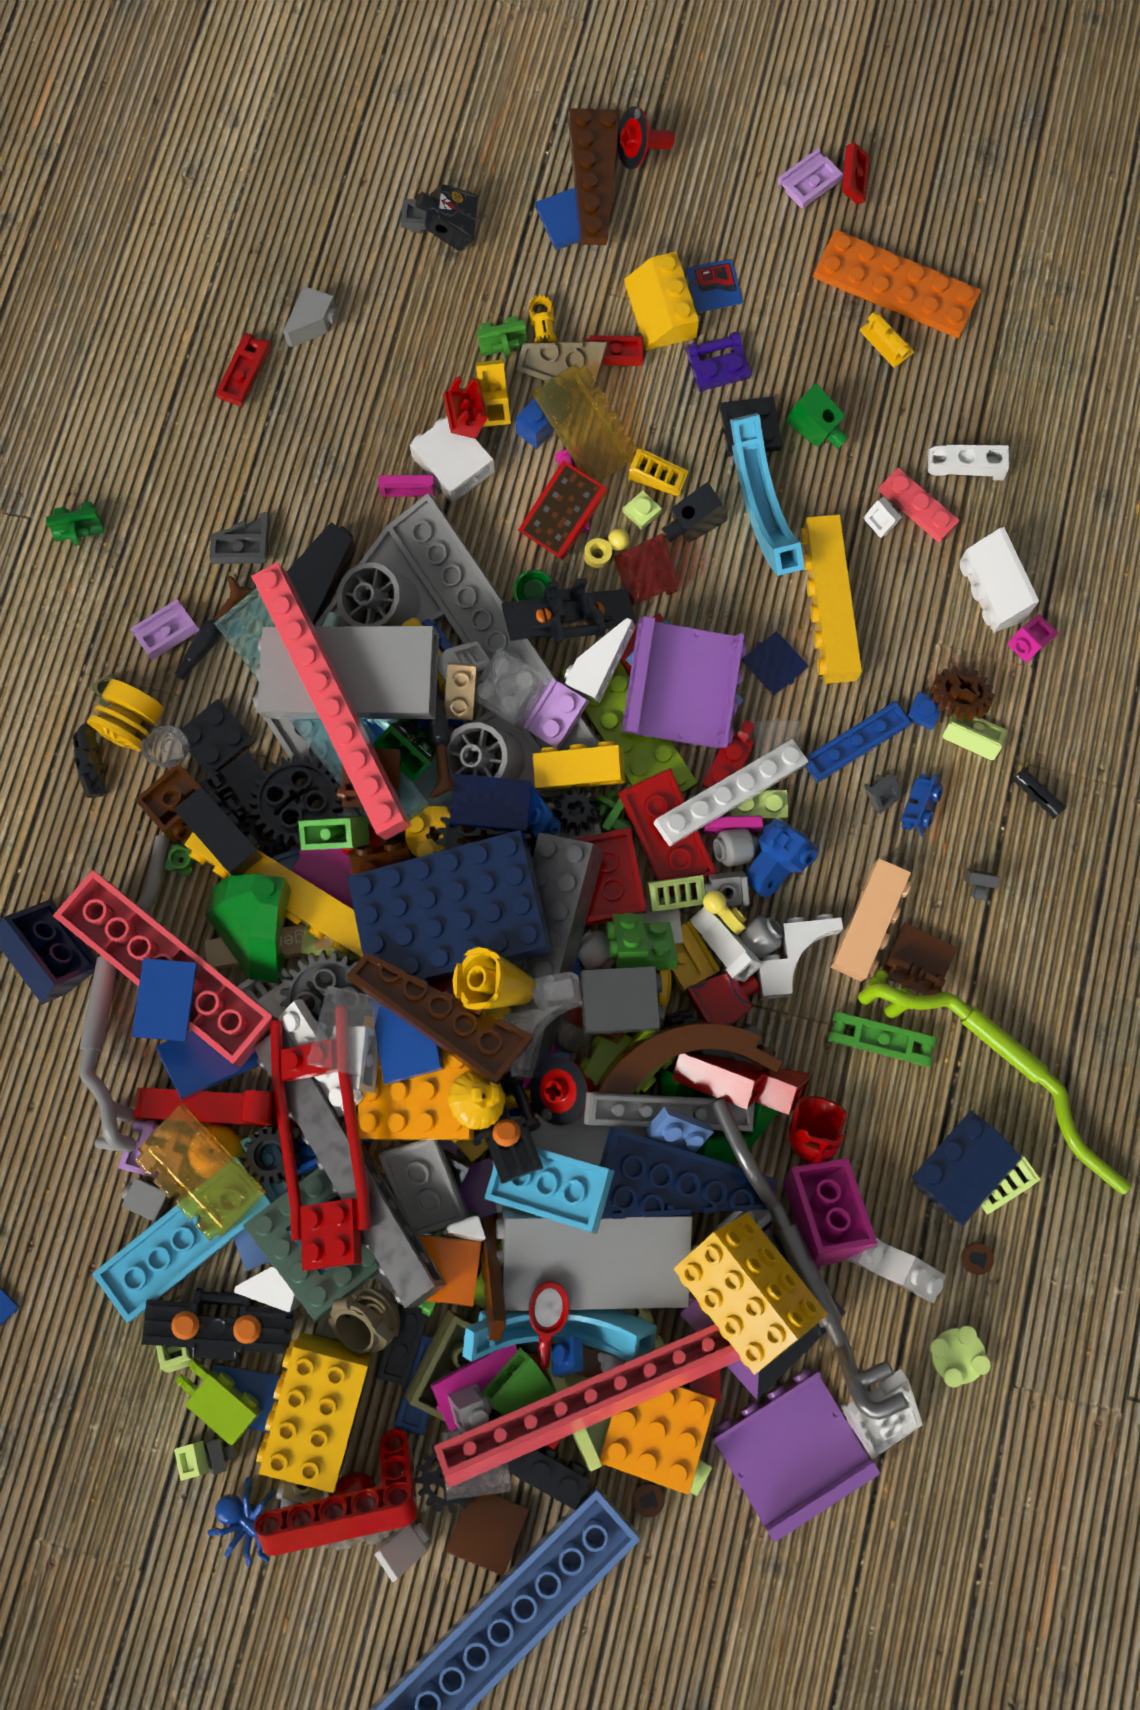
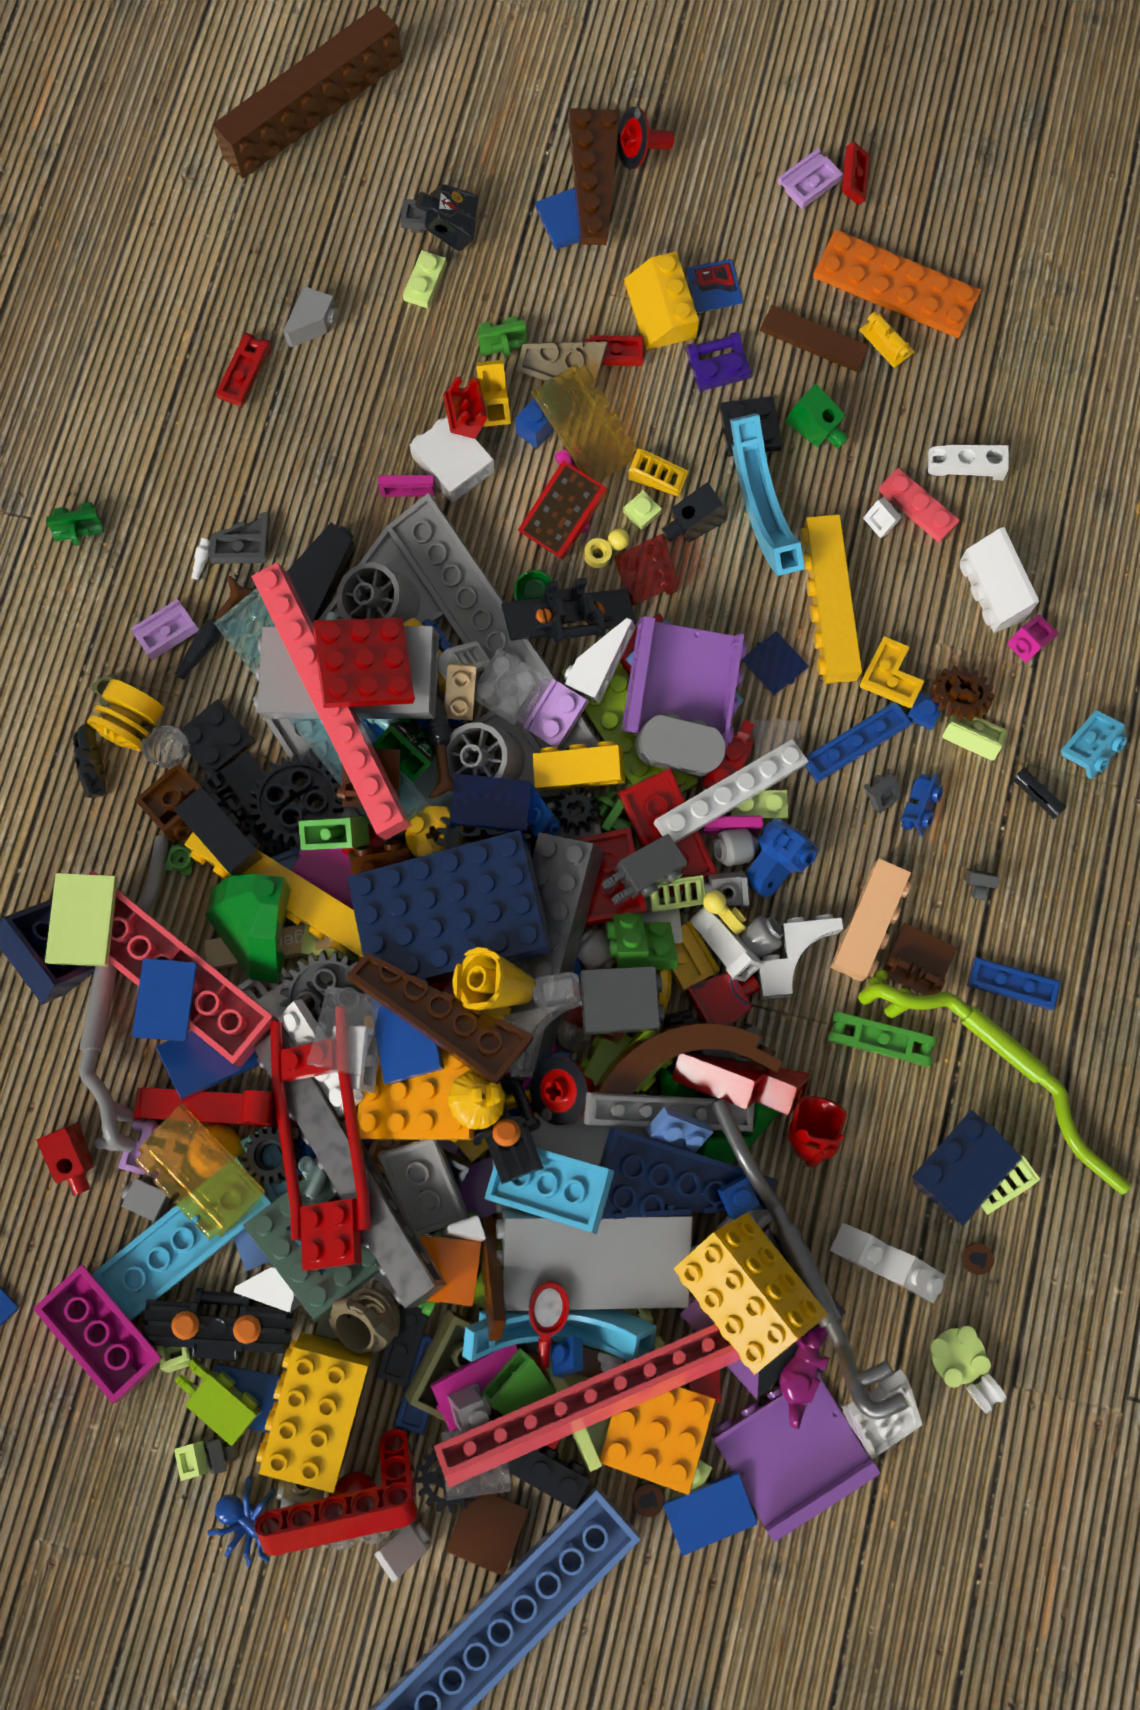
yellow connector [529,295,558,343] -> none
dark pink slope [783,1158,877,1266] -> none
none -> dark pink slope [32,1264,162,1404]
none -> red torso [36,1122,94,1196]
none -> yellowish green tile [45,873,118,967]
none -> white piece [191,538,211,580]
none -> reddish brown brick [212,5,403,179]
none -> light aqua arm [298,1156,326,1203]
none -> red plate [312,618,415,708]
none -> yellowish green plate [403,250,447,308]
none -> dark grey hinge [602,834,688,905]
none -> light grey brick [635,713,725,777]
none -> blue piece [662,1471,758,1556]
none -> blue plate [717,1175,760,1219]
none -> reddish brown tile [760,305,869,373]
none -> magenta animal [779,1326,829,1429]
none -> yellow plate [860,636,924,709]
none -> blue tile [967,957,1061,1010]
none -> white wheel [967,1373,1007,1414]
none -> medium azure bracket [1061,710,1127,779]

